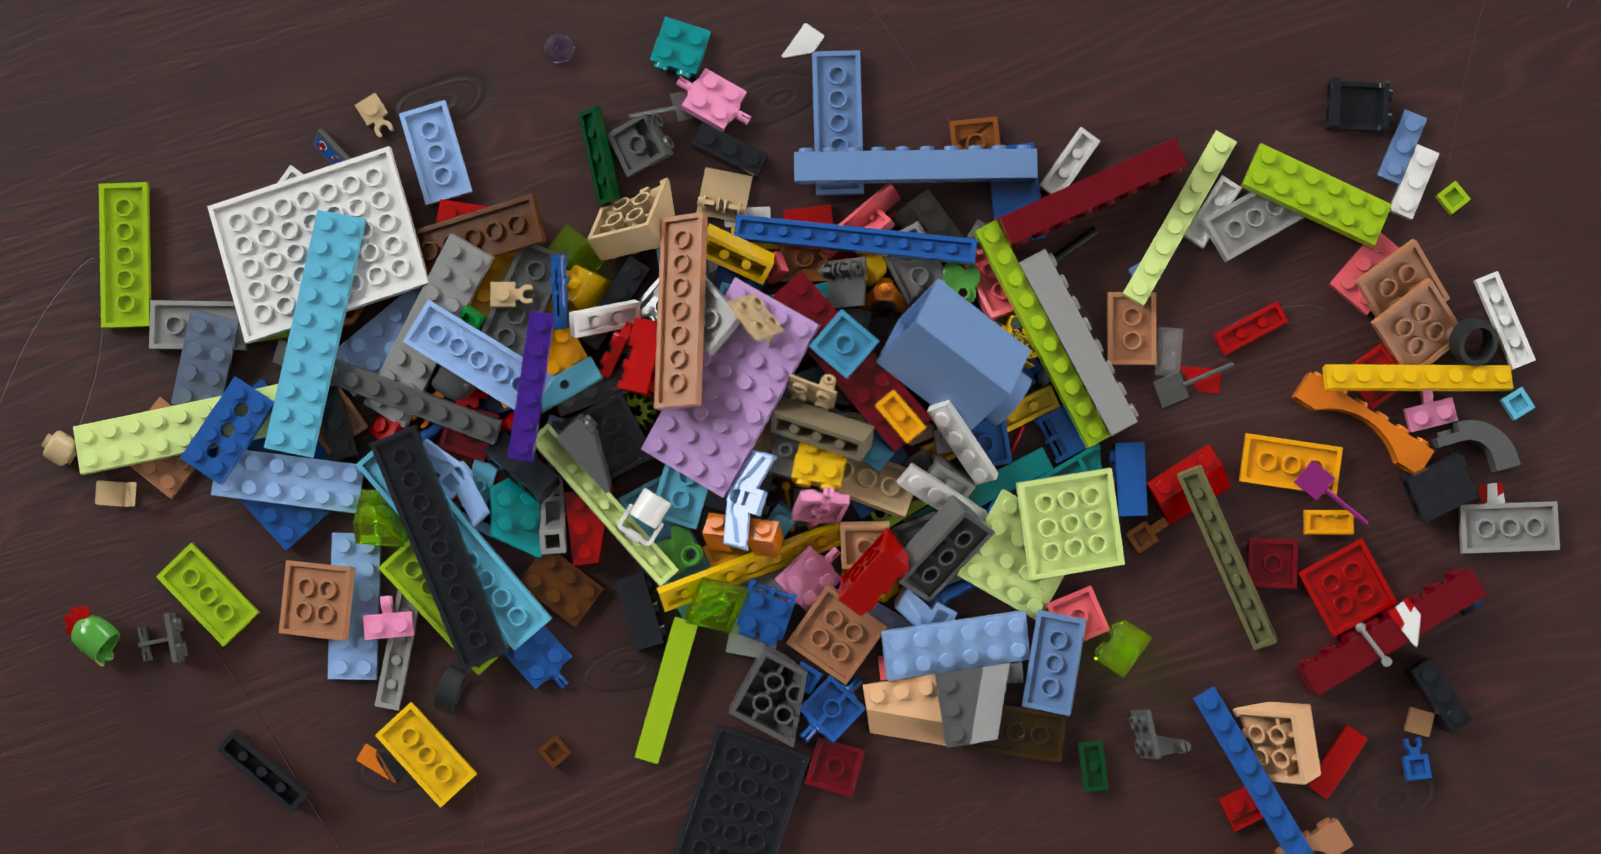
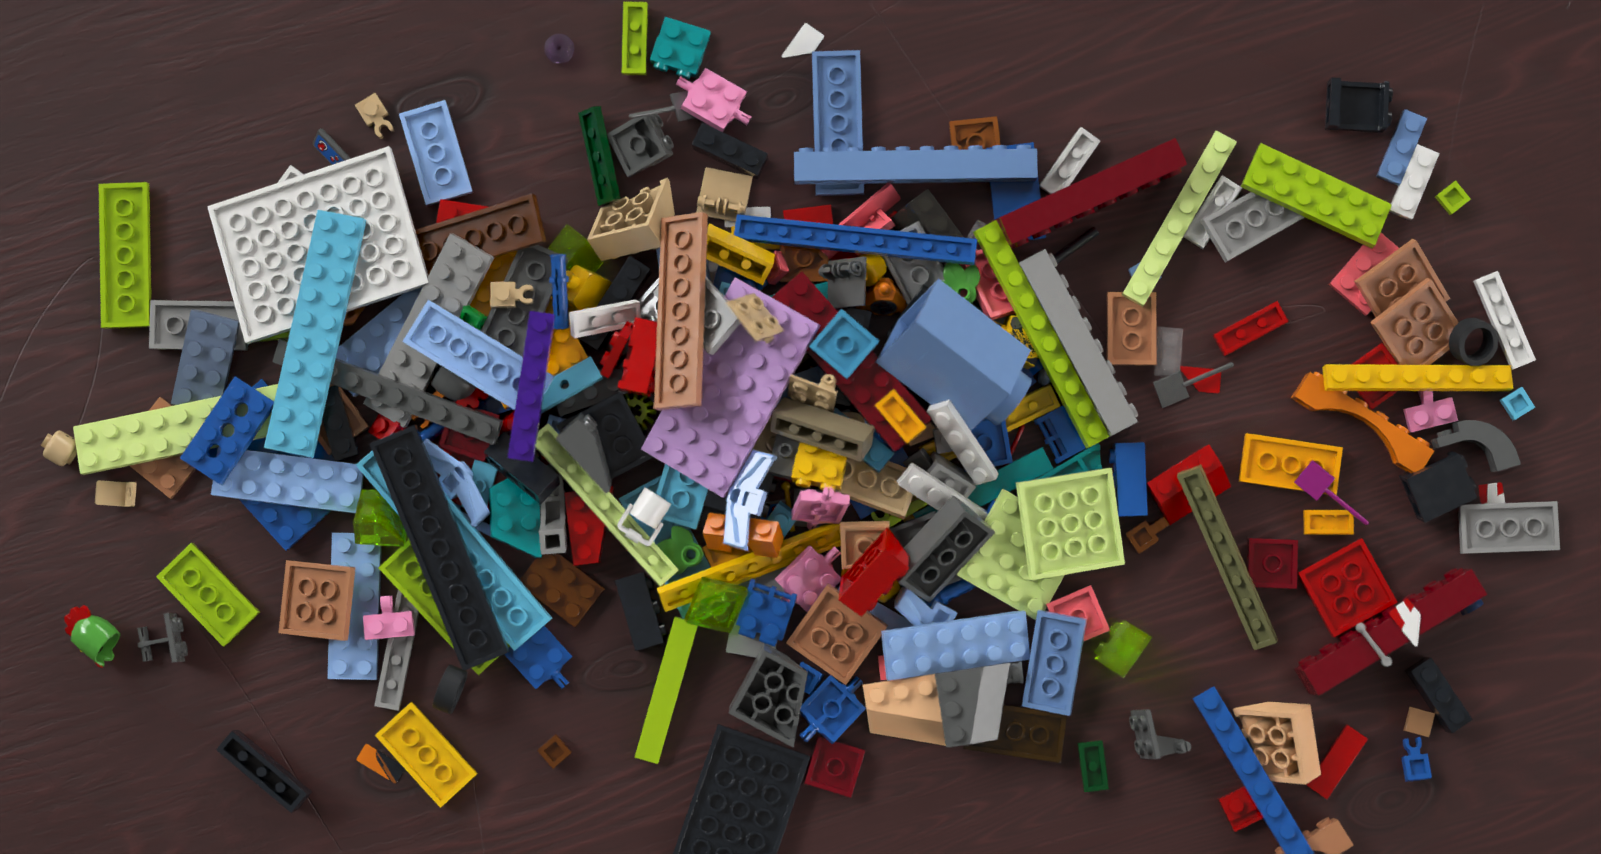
none -> lime plate [622,2,648,75]

